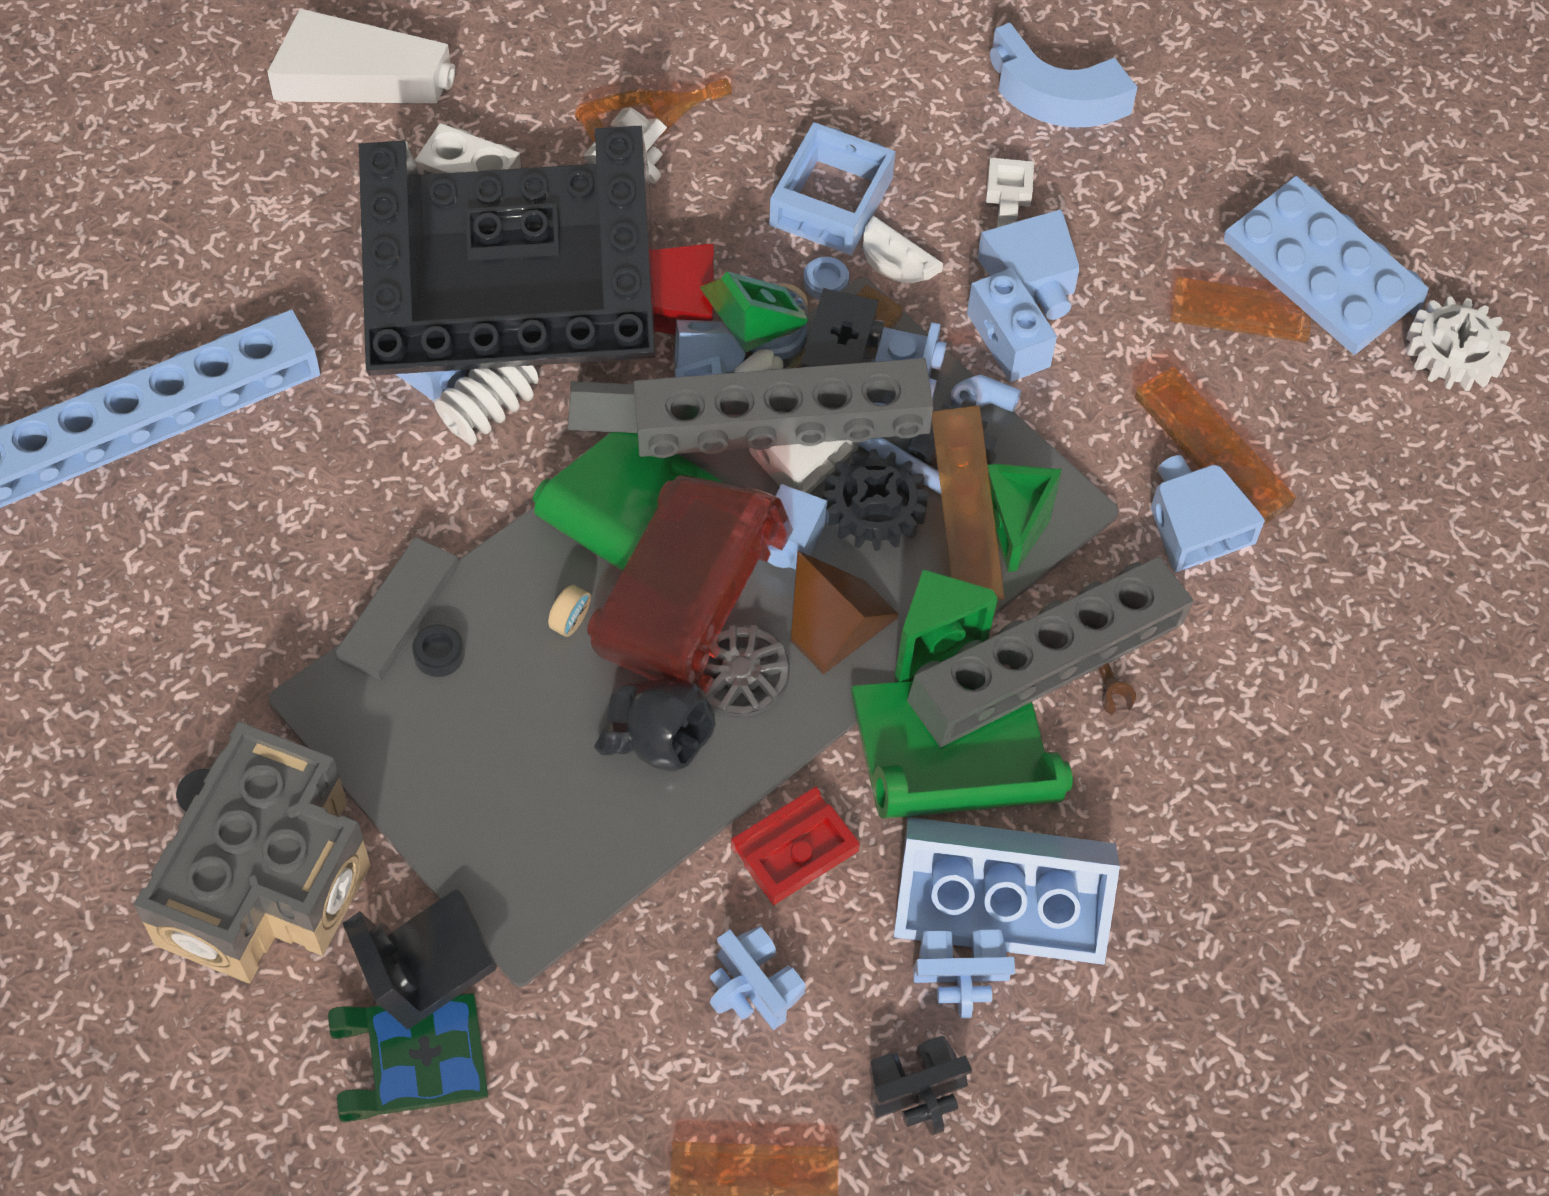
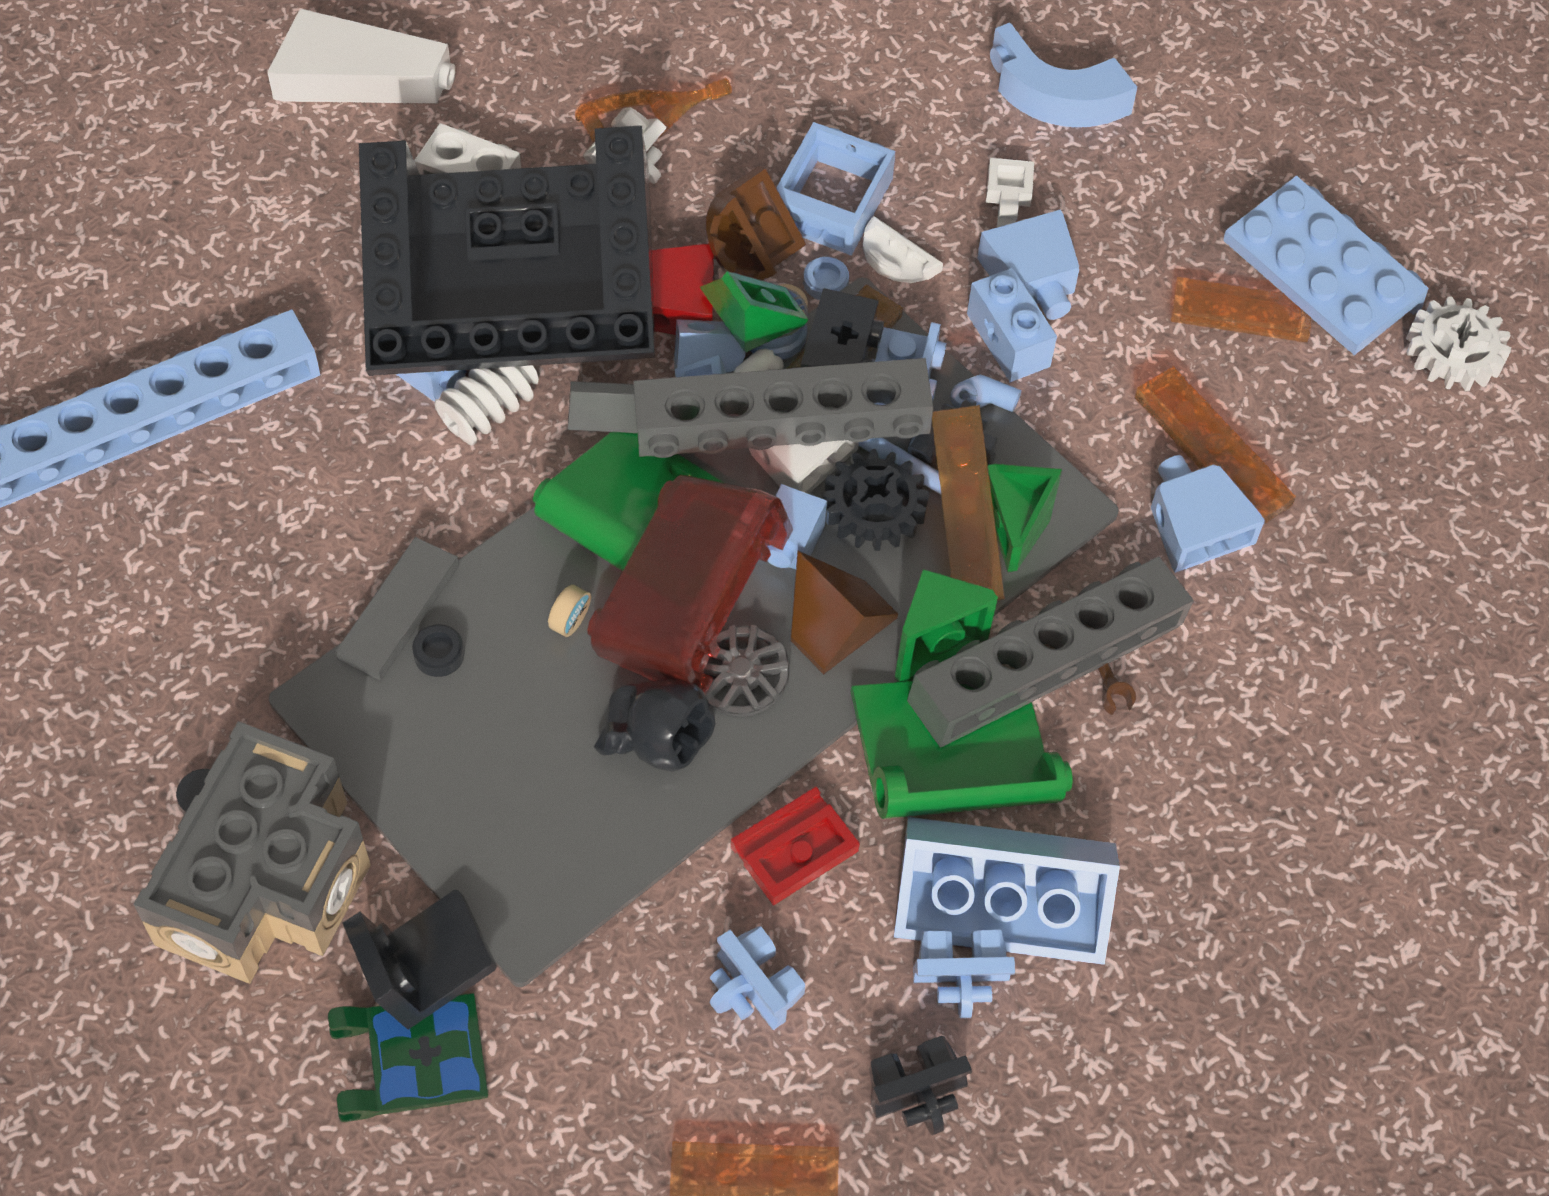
none -> reddish brown slope [706,166,806,280]

